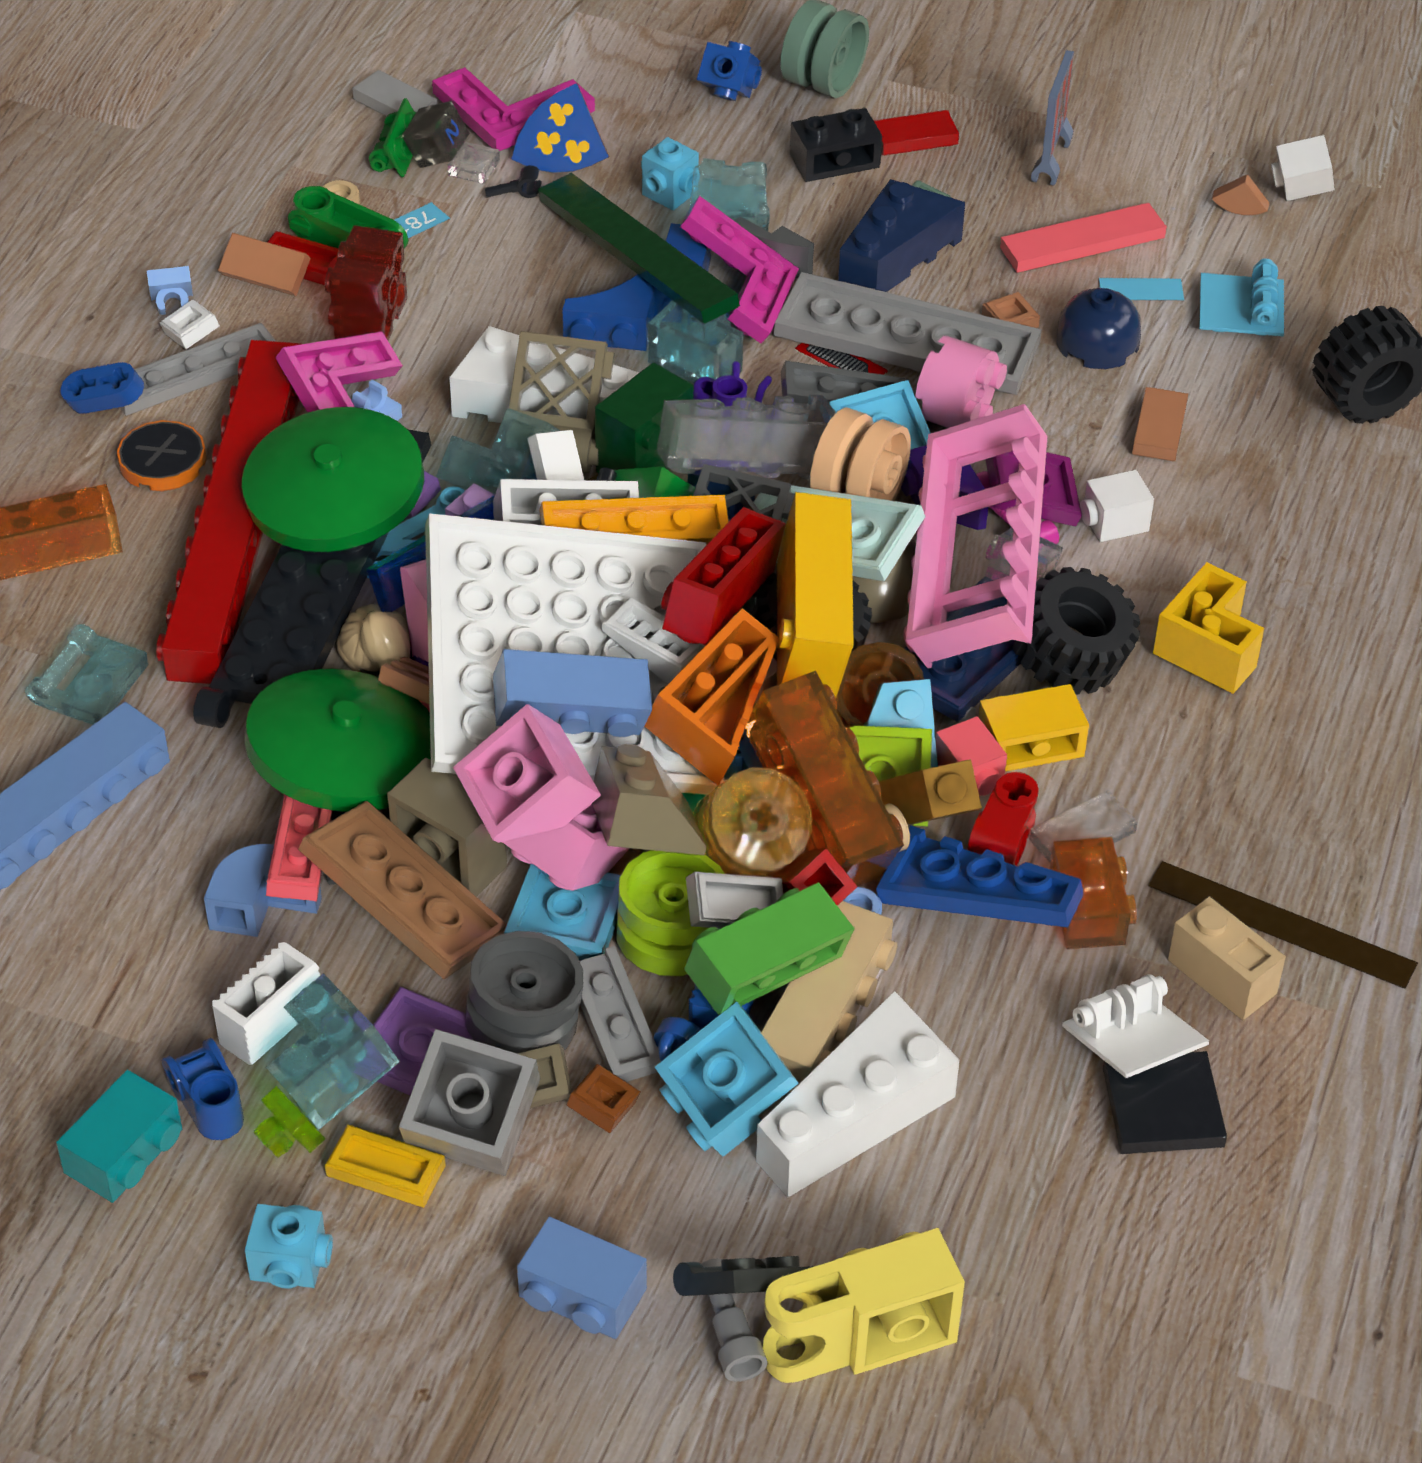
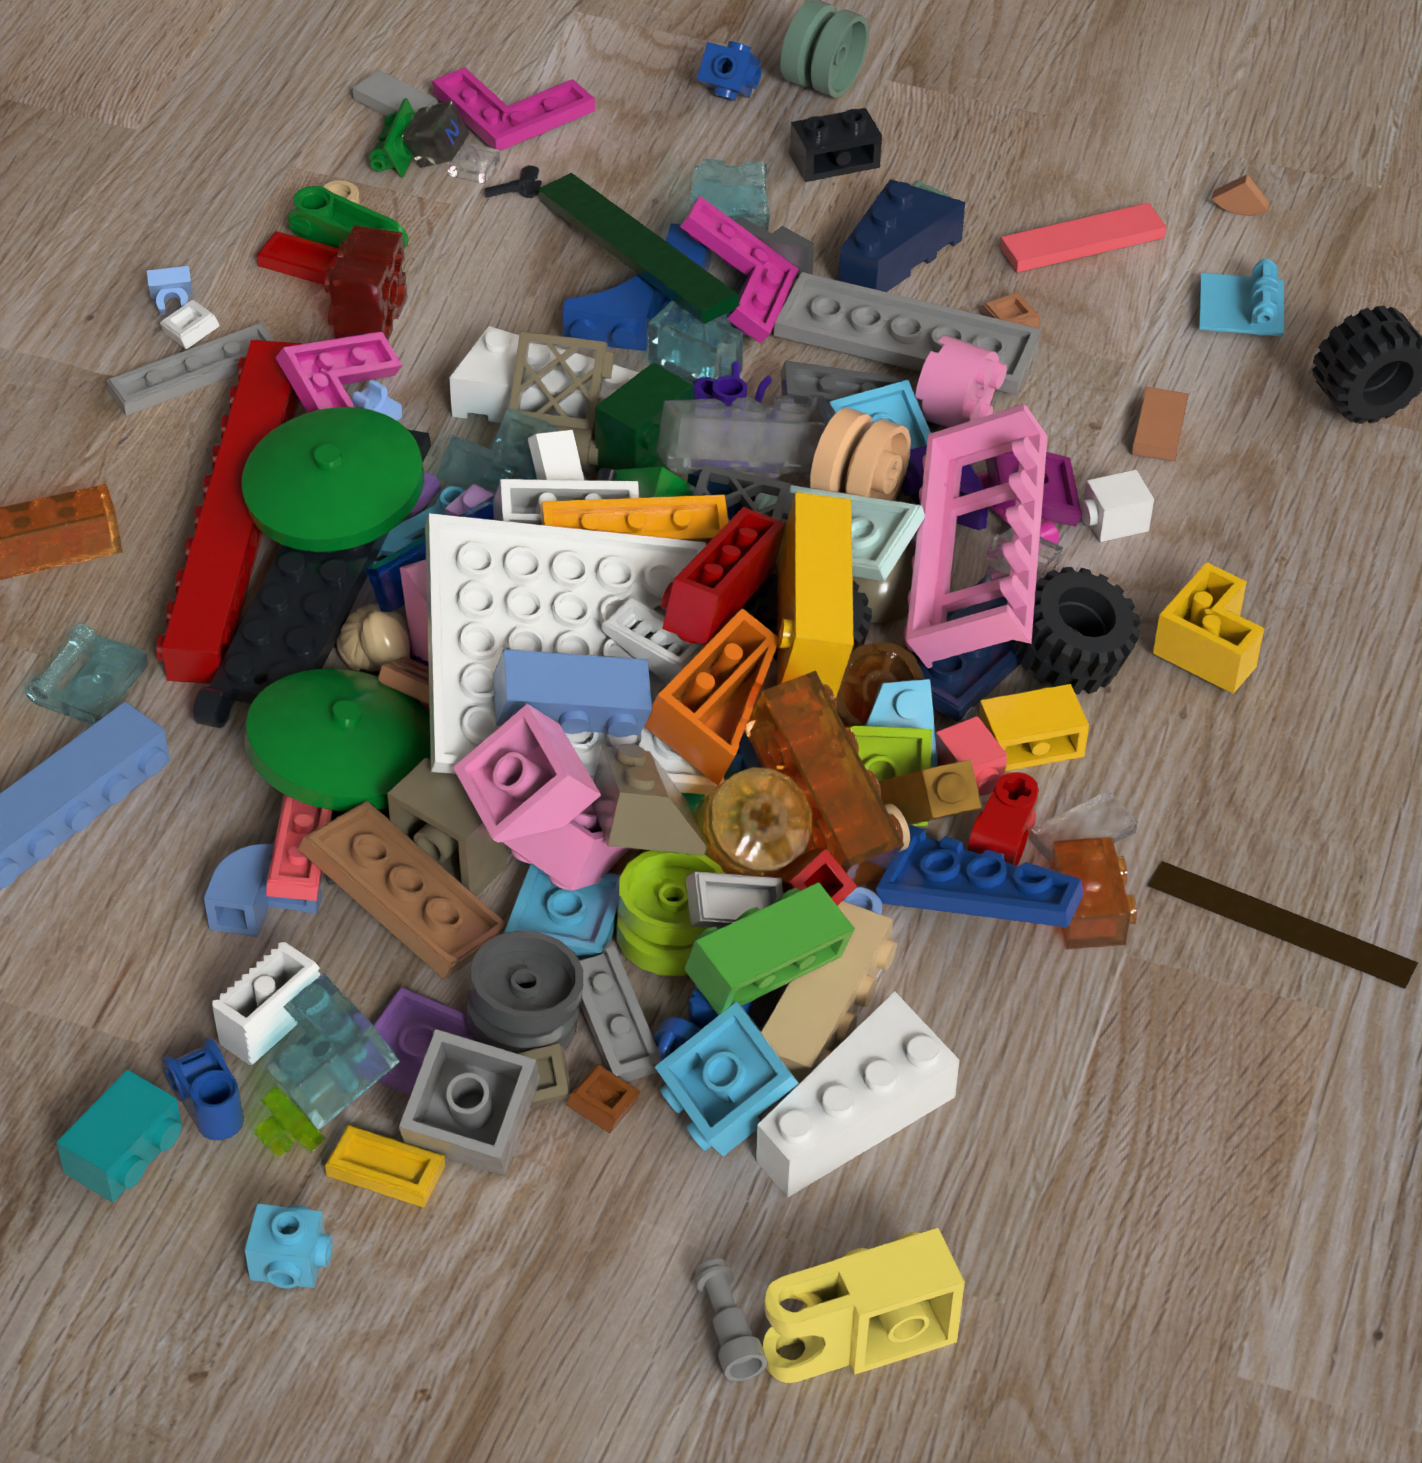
blue beam [60,362,144,414] -> none
tile [117,420,207,491] -> none
nougat tile [218,233,311,296] -> none
medium azure sticker [384,202,450,238] -> none
blue shield [511,83,609,173] -> none
medium blue brick [517,1216,647,1340] -> none
medium azure brick [641,137,700,211] -> none
pearl dark grey plate [673,1256,815,1296] -> none
sticker [795,342,888,375] -> none
red tile [874,110,959,156] -> none
sand blue flag [1031,50,1074,186] -> none
dark blue cylinder [1056,288,1141,369] -> none
white hinge [1062,974,1209,1078] -> none
medium azure sticker [1099,278,1184,300] -> none
black tile [1103,1051,1227,1154] -> none
tan brick [1168,896,1286,1021] -> none
white brick [1271,135,1335,201] -> none

